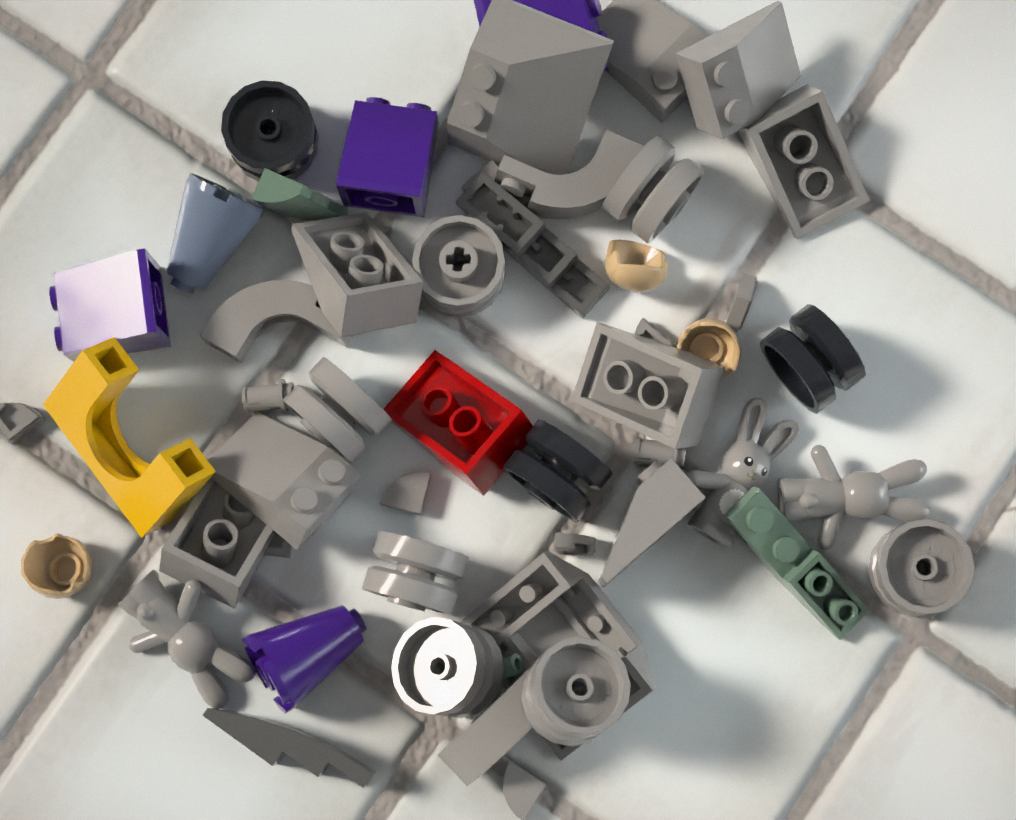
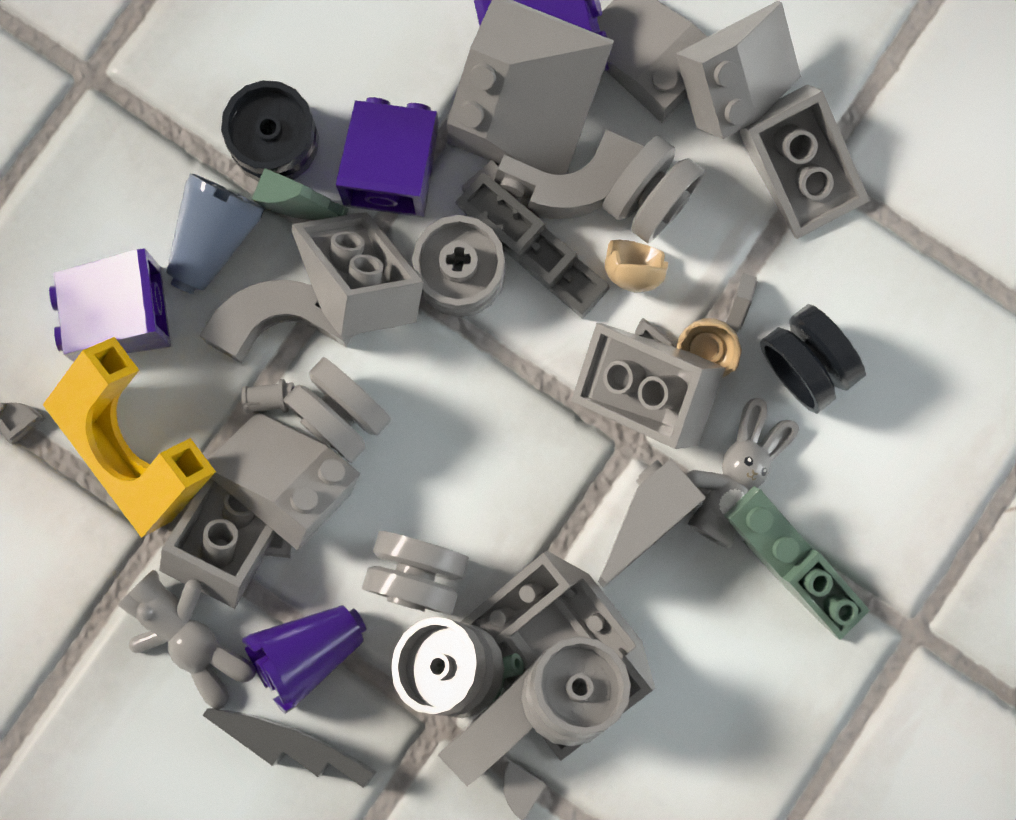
tan hair [21,533,92,599] -> none
light grey tile [379,472,431,515] -> none
red slope [383,350,533,496] -> none
black wheel [503,419,613,523] -> none
light grey tile [553,532,596,555] -> none
light grey pin [633,437,686,469] -> none
light grey animal [777,445,930,550] -> none
light grey wheel [868,519,975,617] -> none

